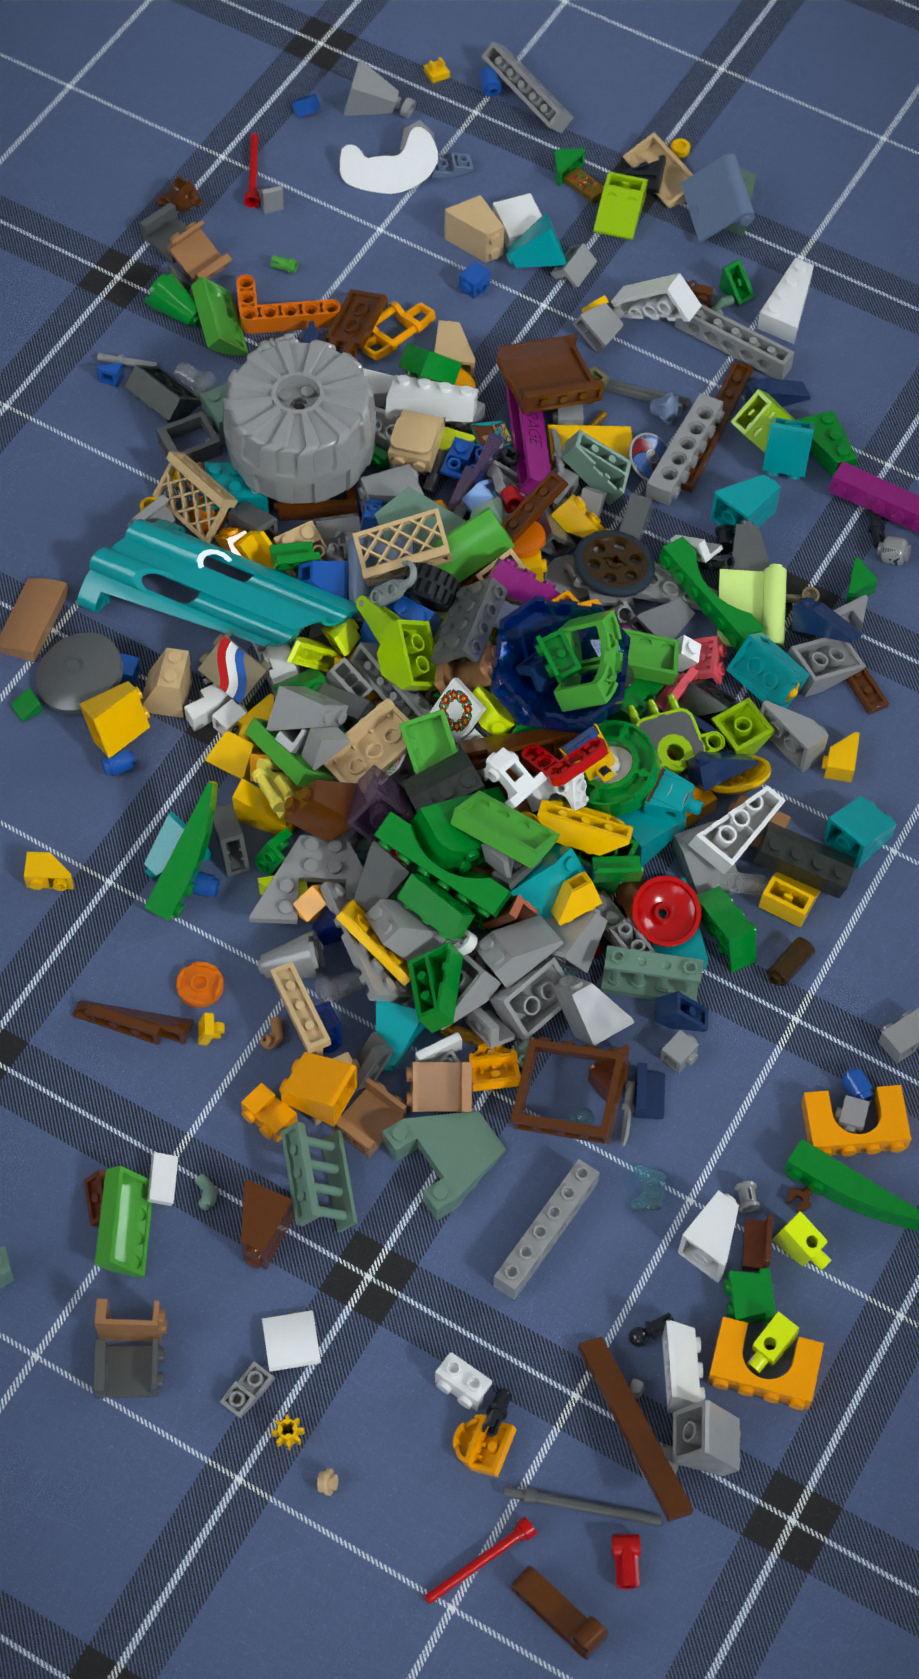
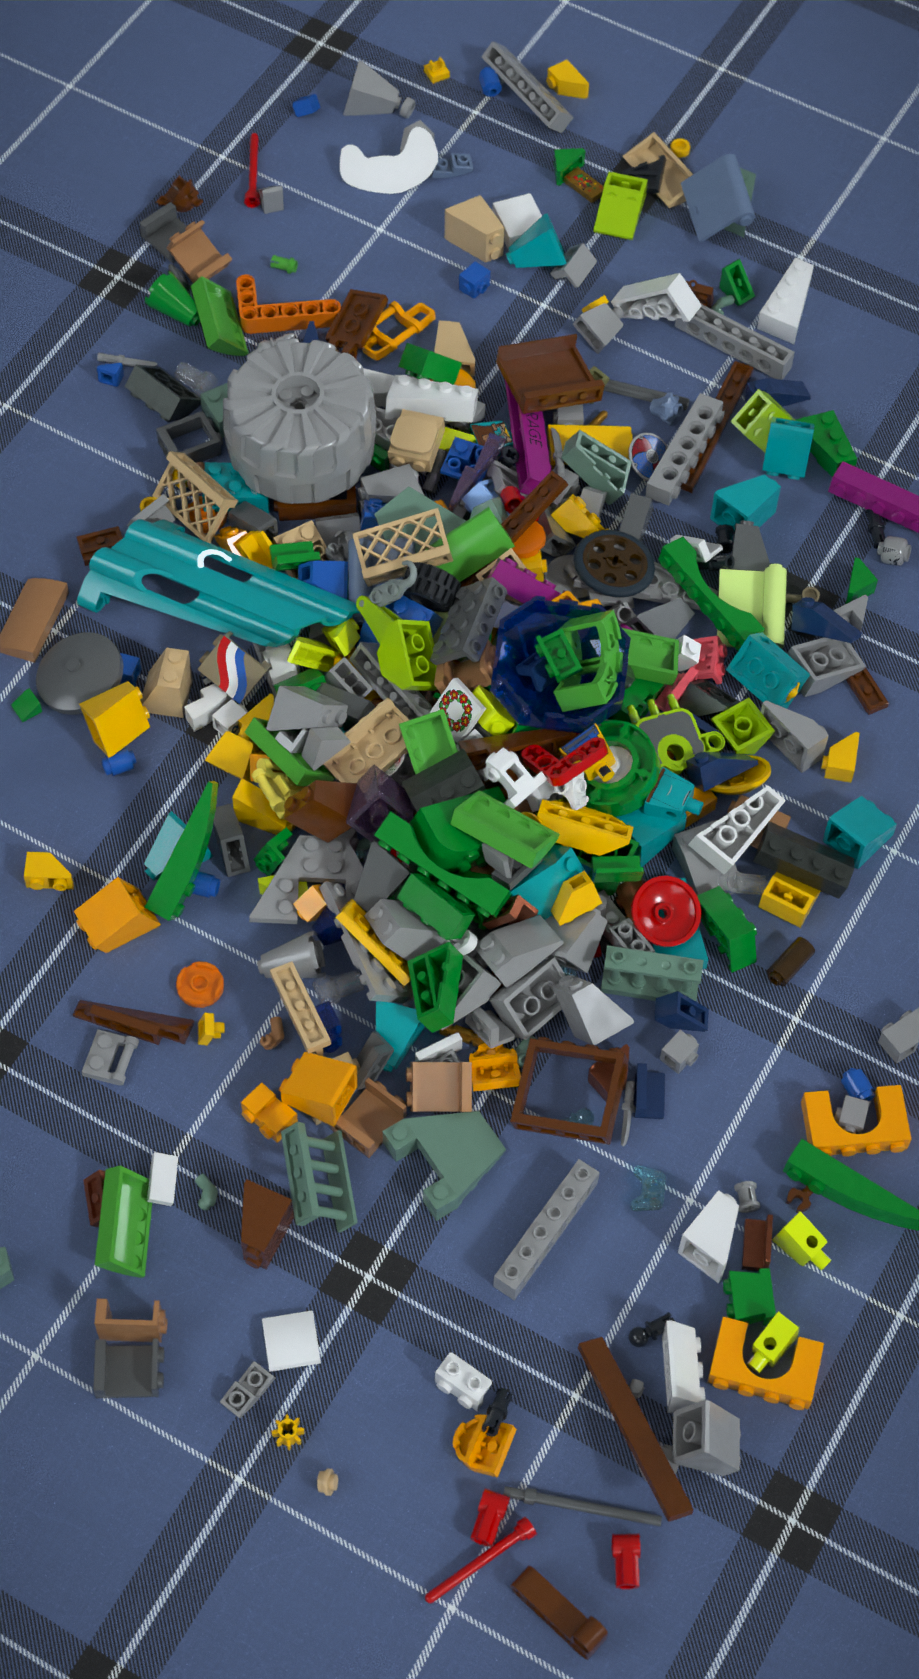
none -> light orange slope [74,877,161,953]
none -> reddish brown plate [77,526,123,566]
none -> light grey plate [82,1029,139,1086]
none -> red piece [470,1489,510,1547]
none -> yellow slope [546,59,589,99]

